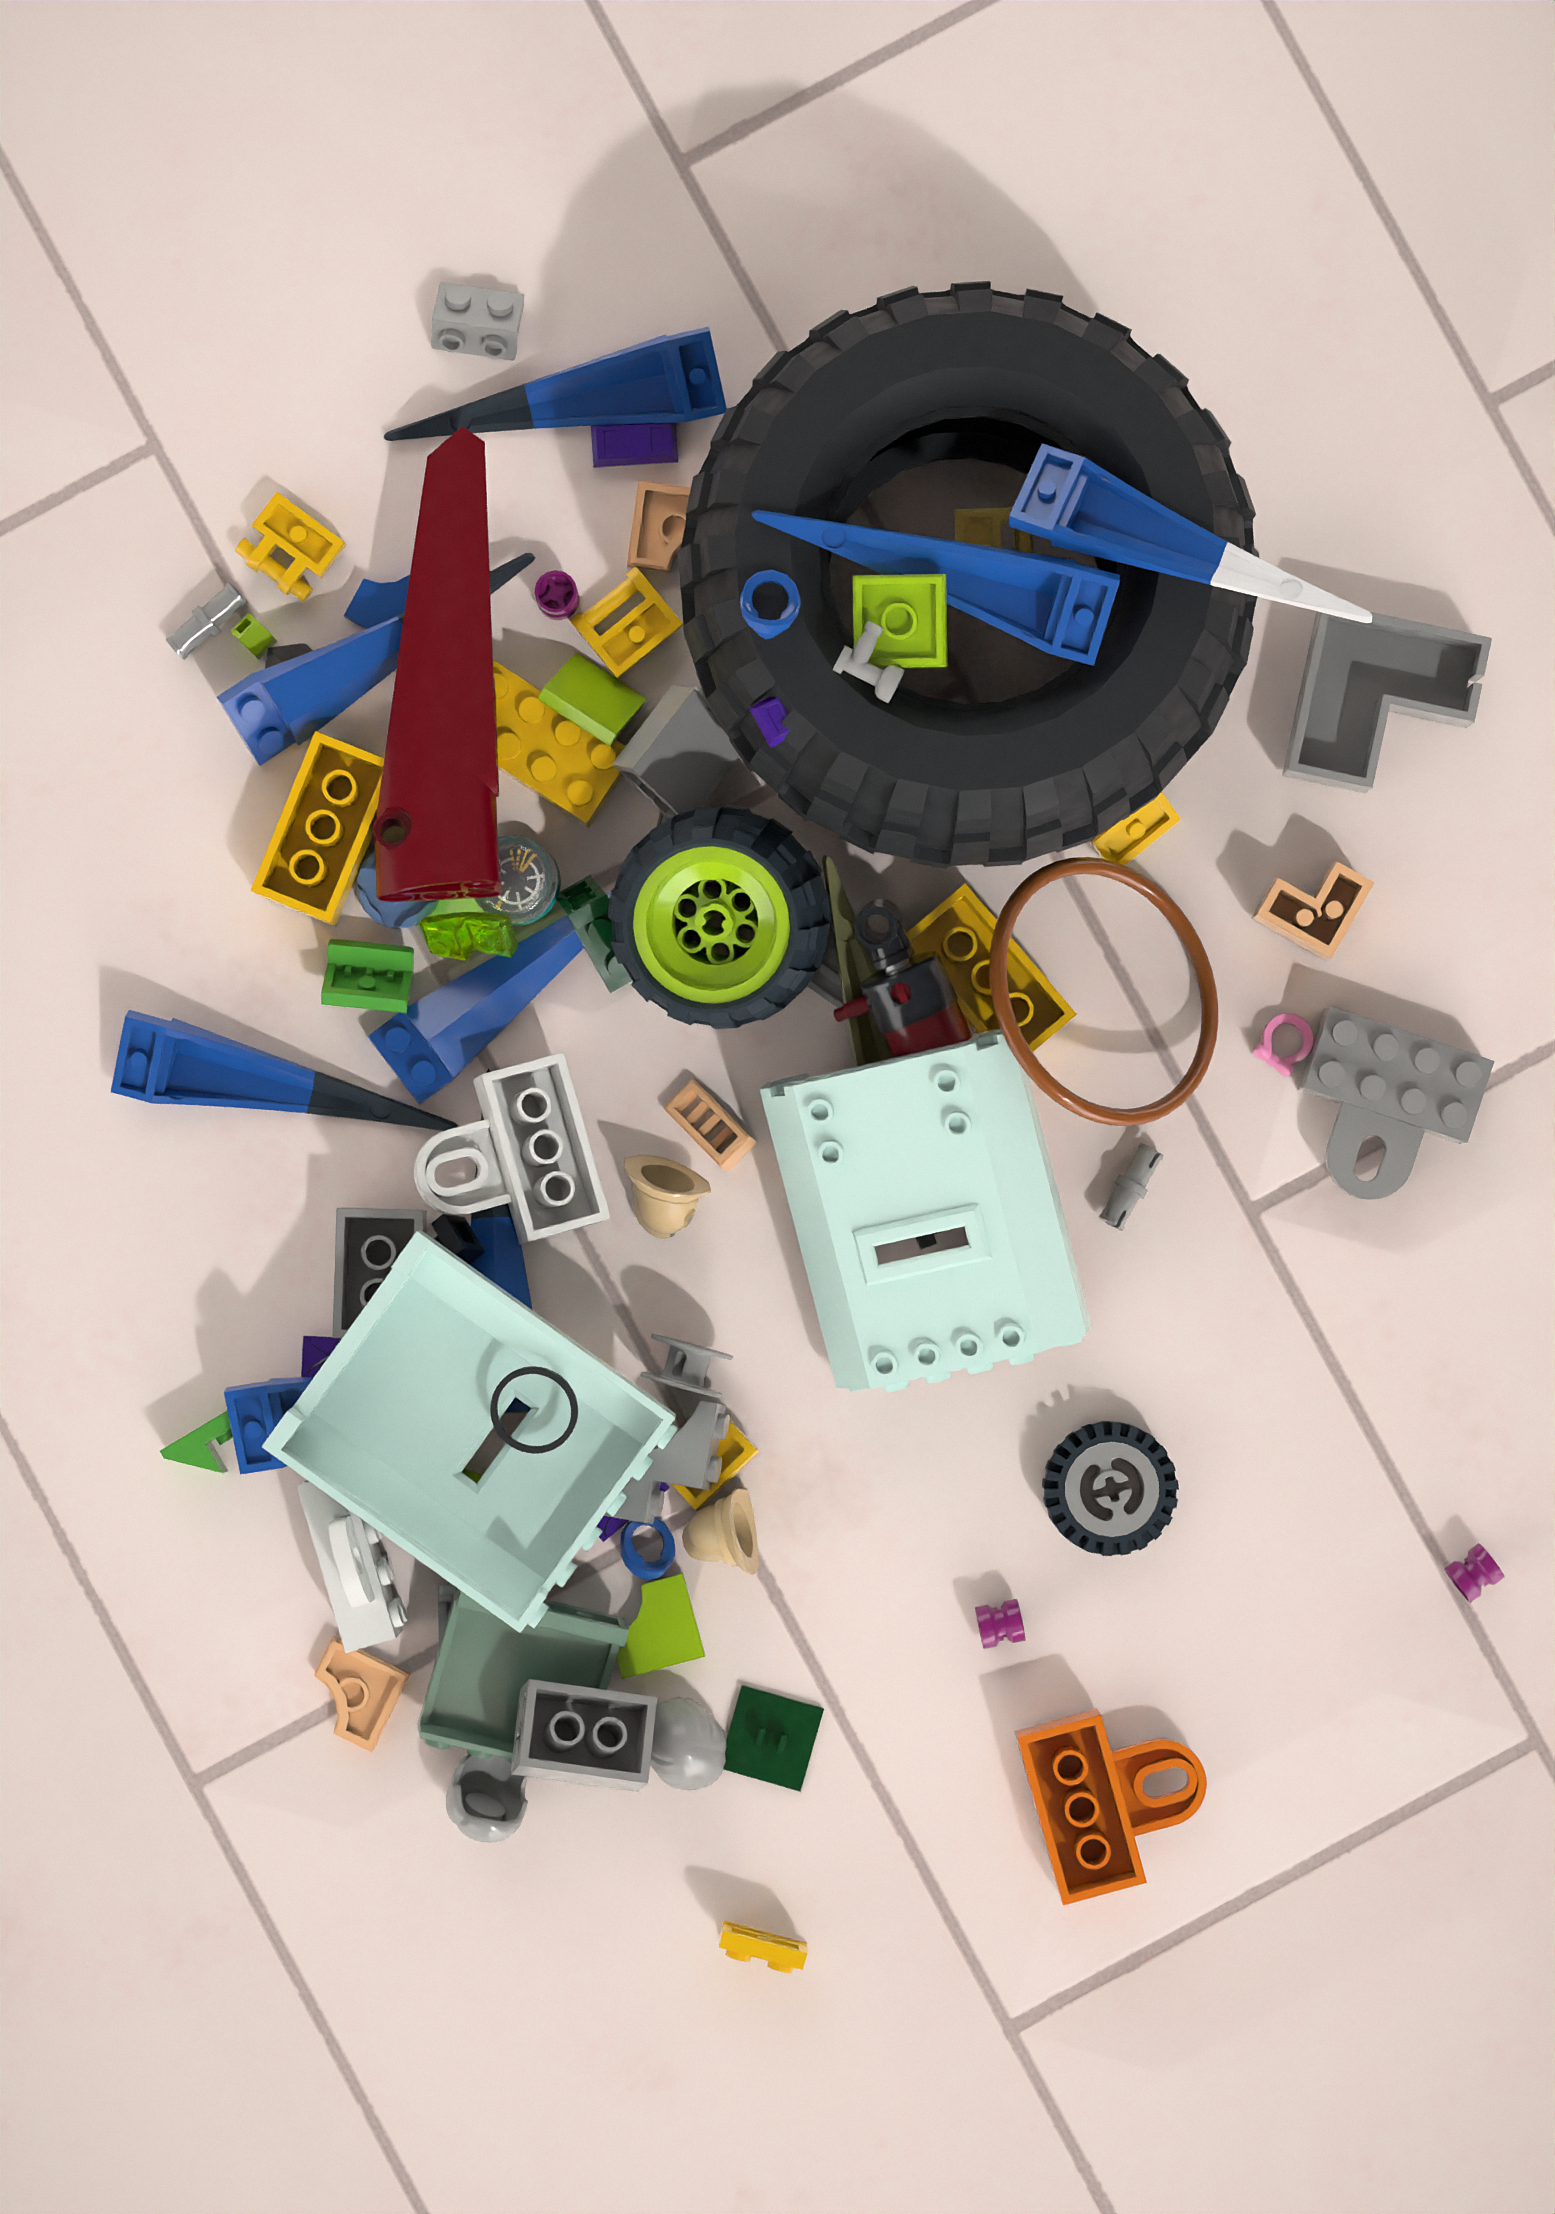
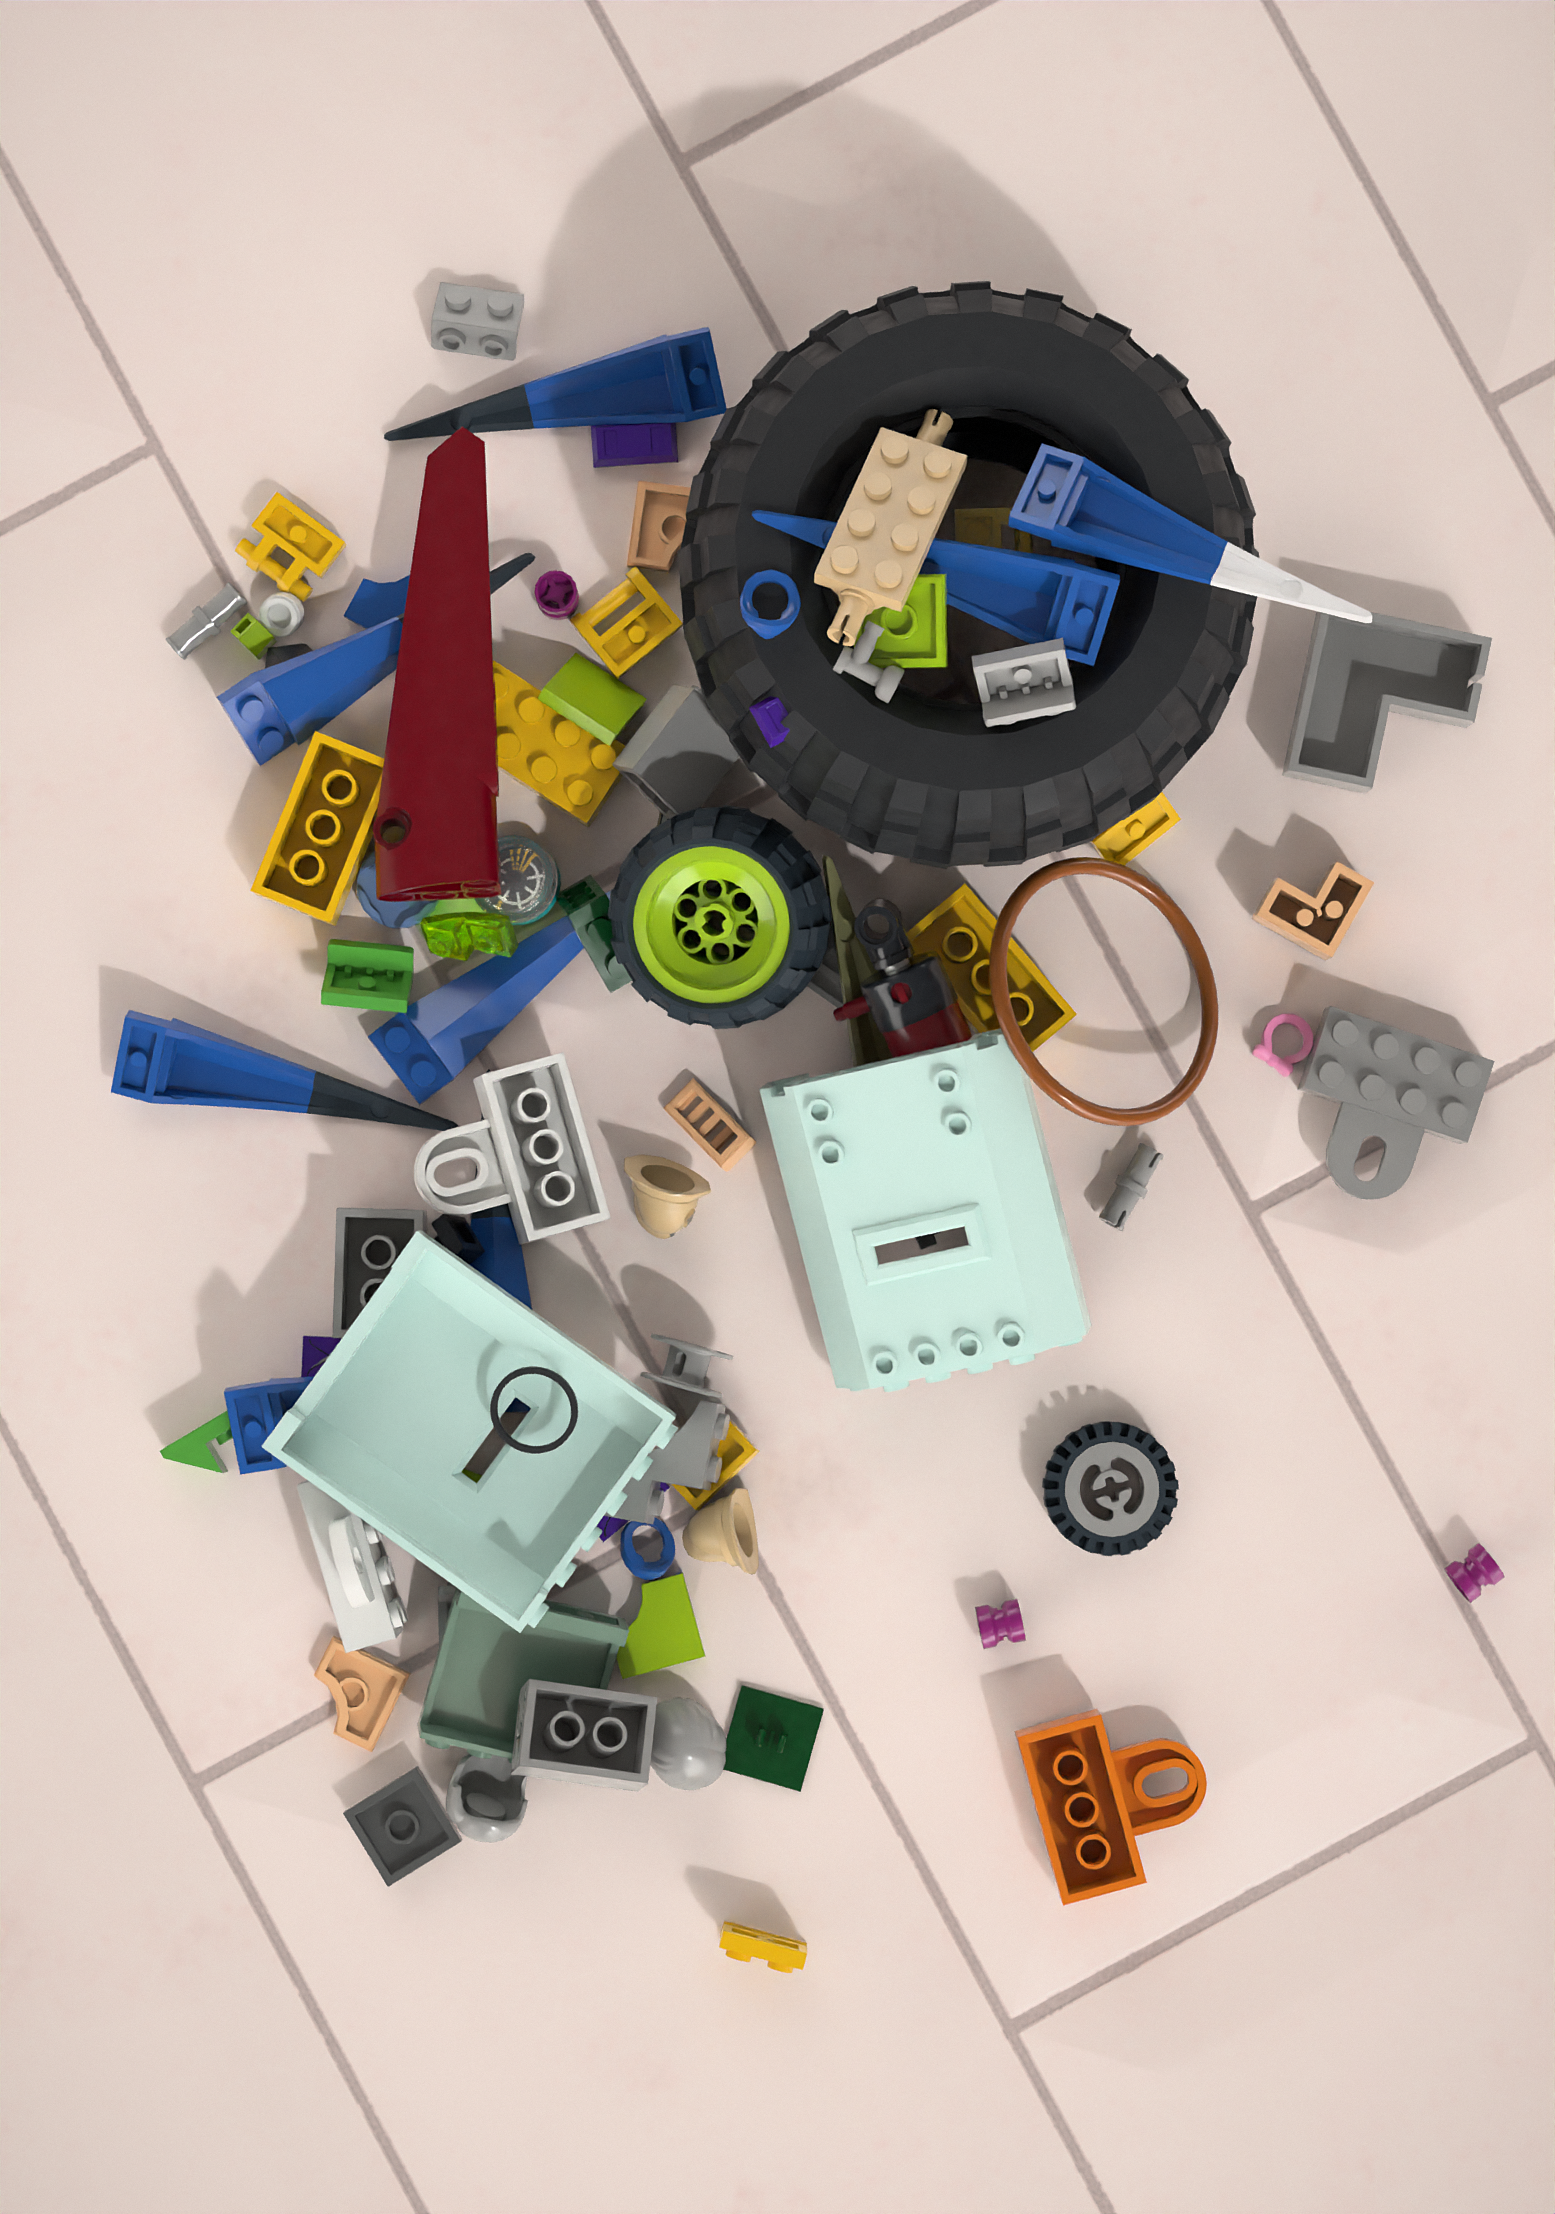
none -> white tile [259,592,305,637]
none -> dark grey plate [343,1766,463,1887]
none -> tan plate [814,409,967,646]
none -> light grey bracket [972,638,1076,727]

